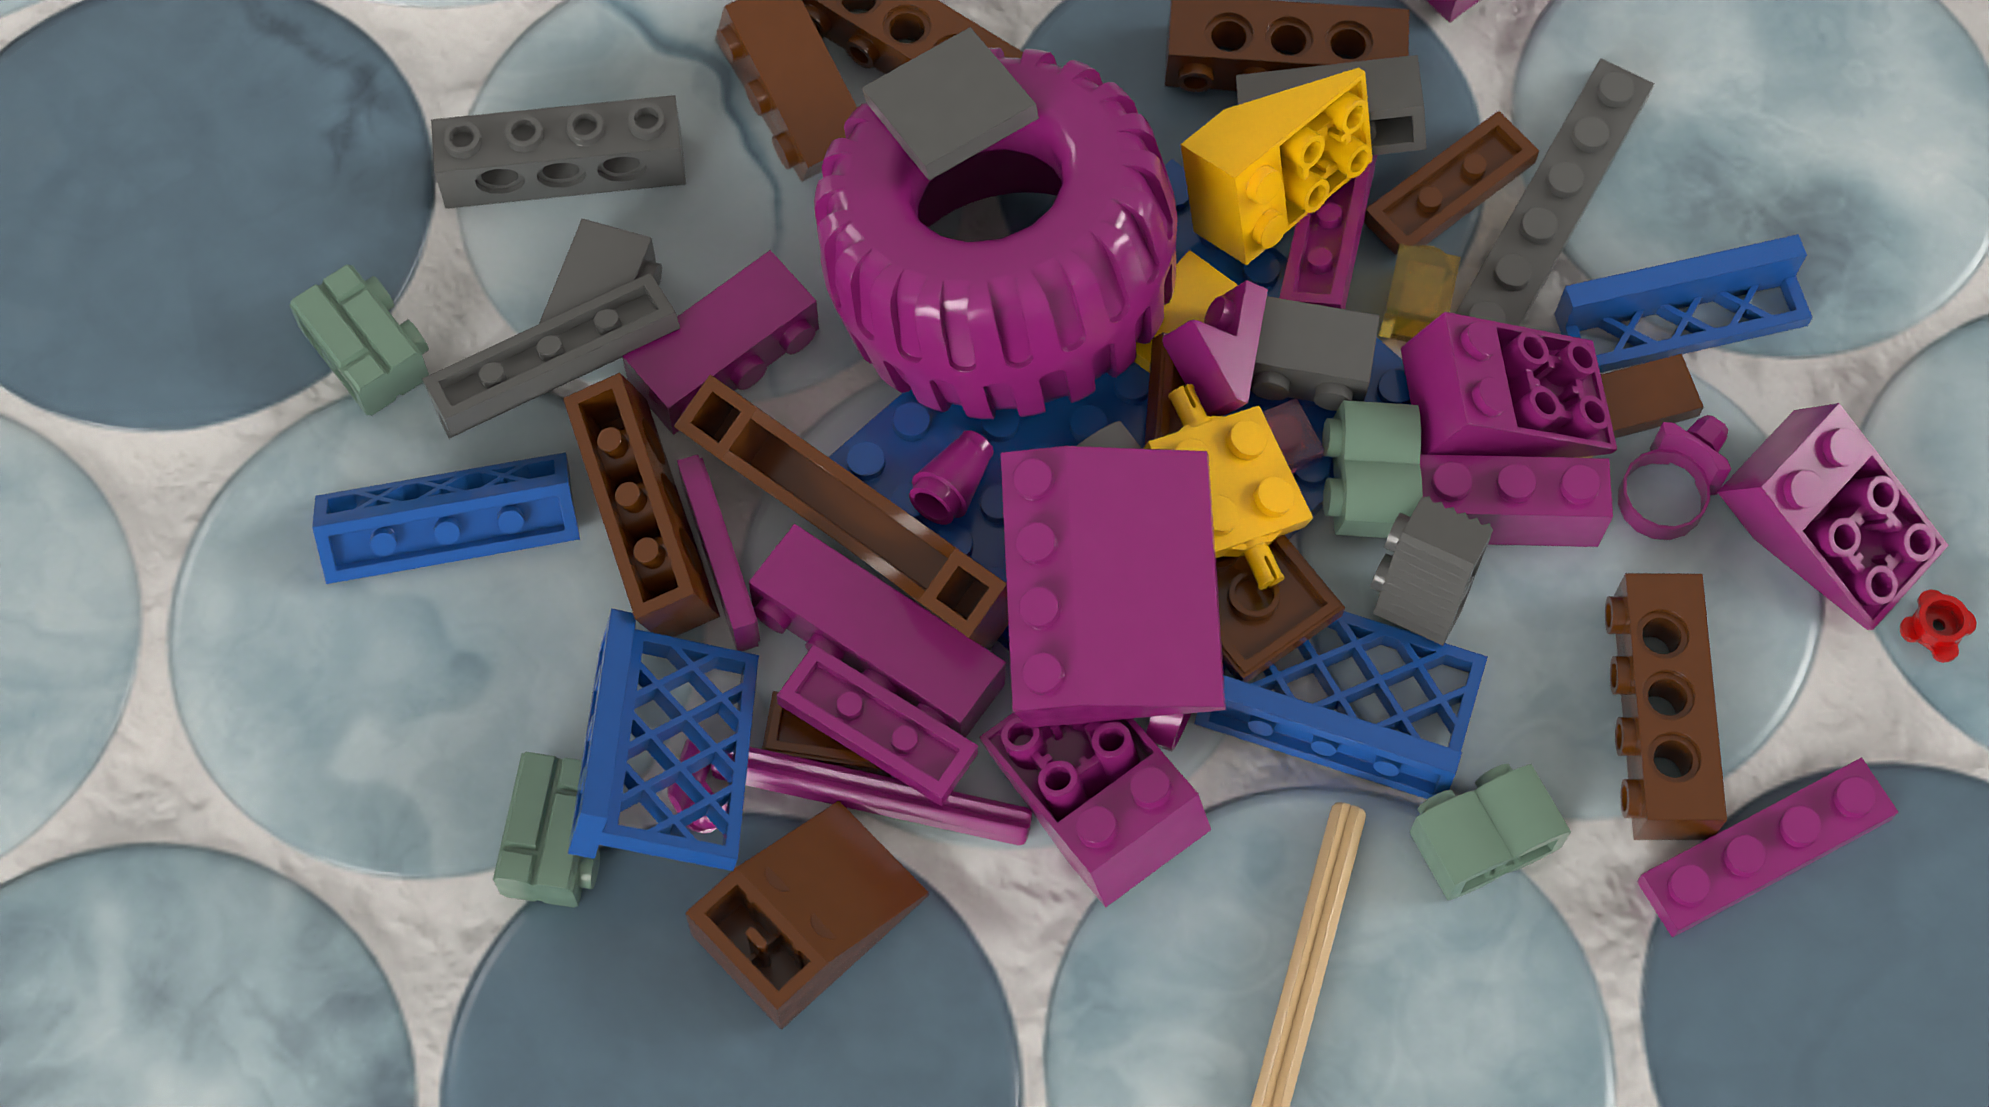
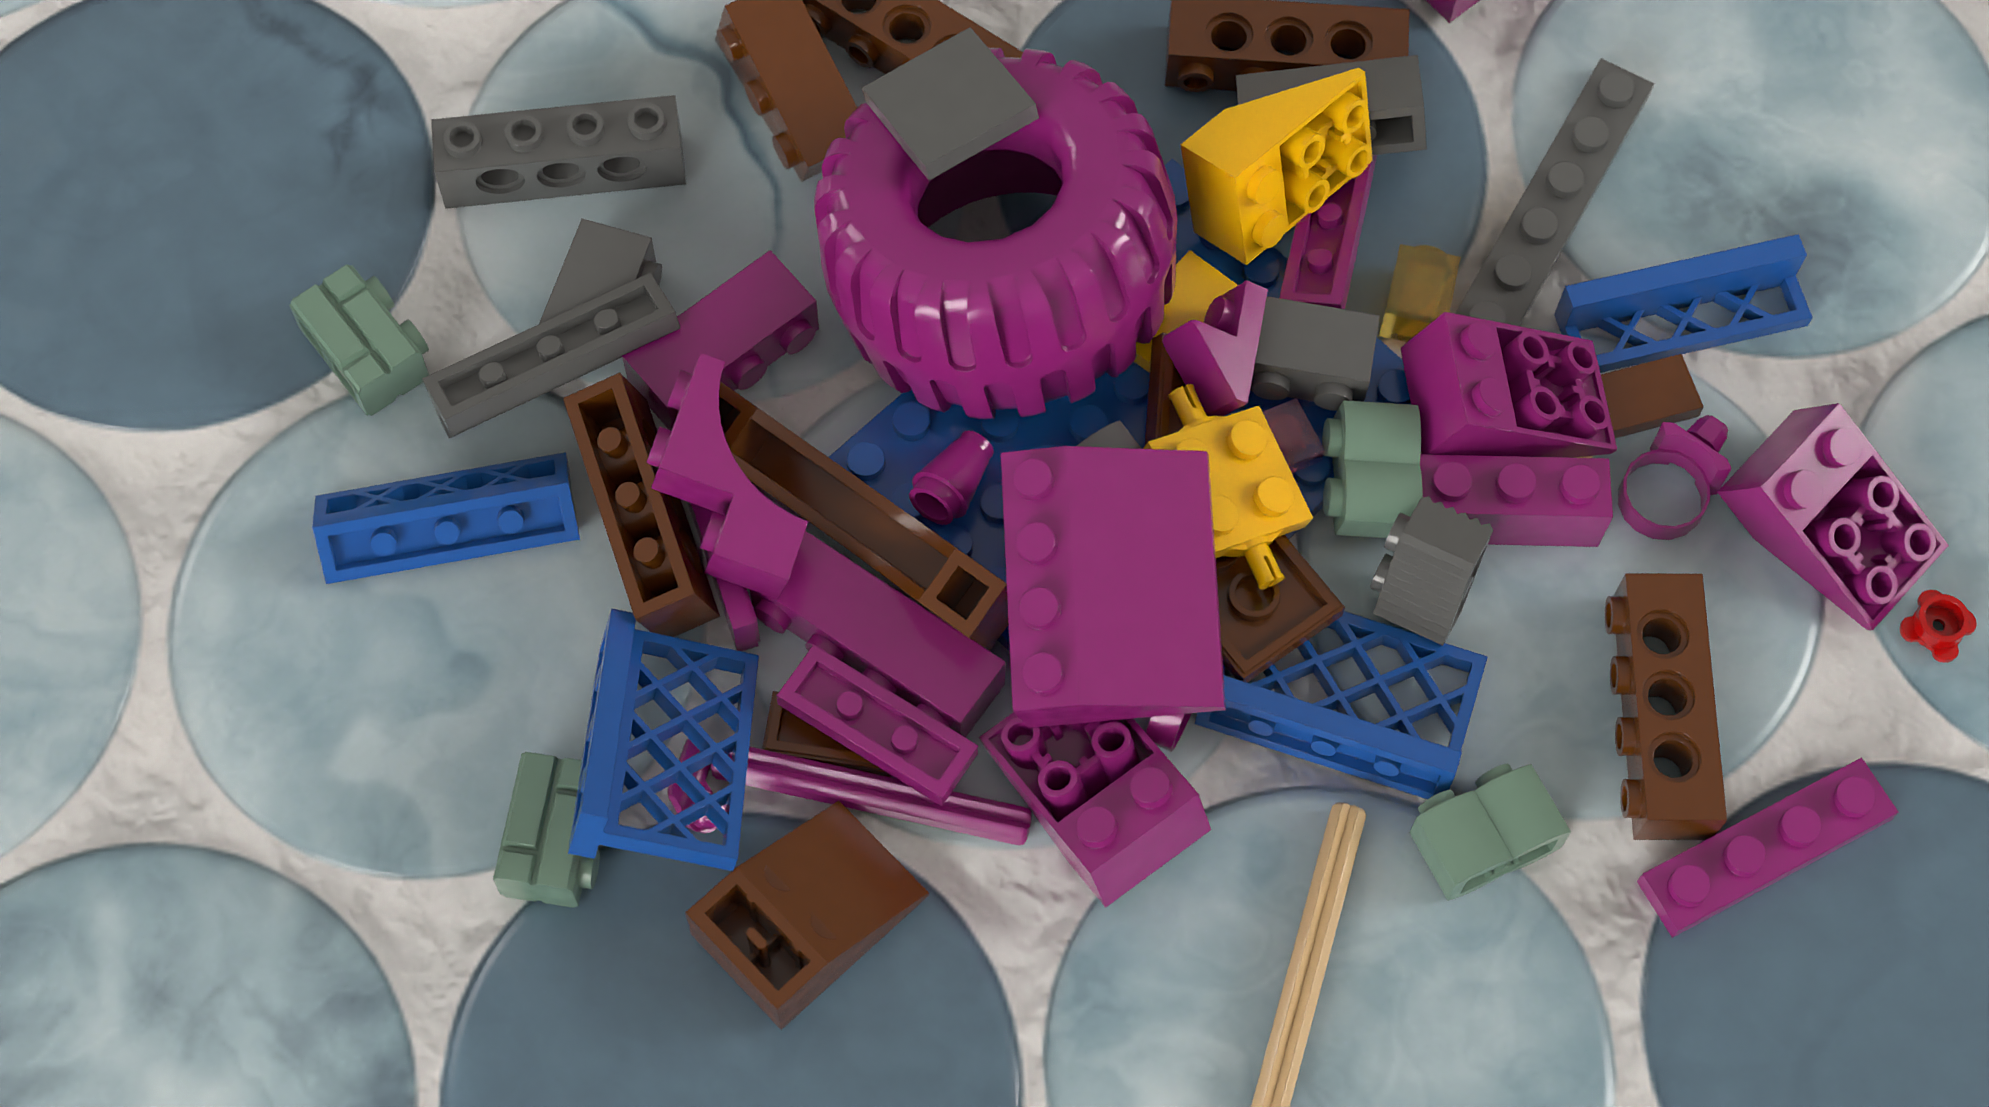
reddish brown plate [1363,110,1539,262] -> none
none -> magenta arch [646,352,808,599]

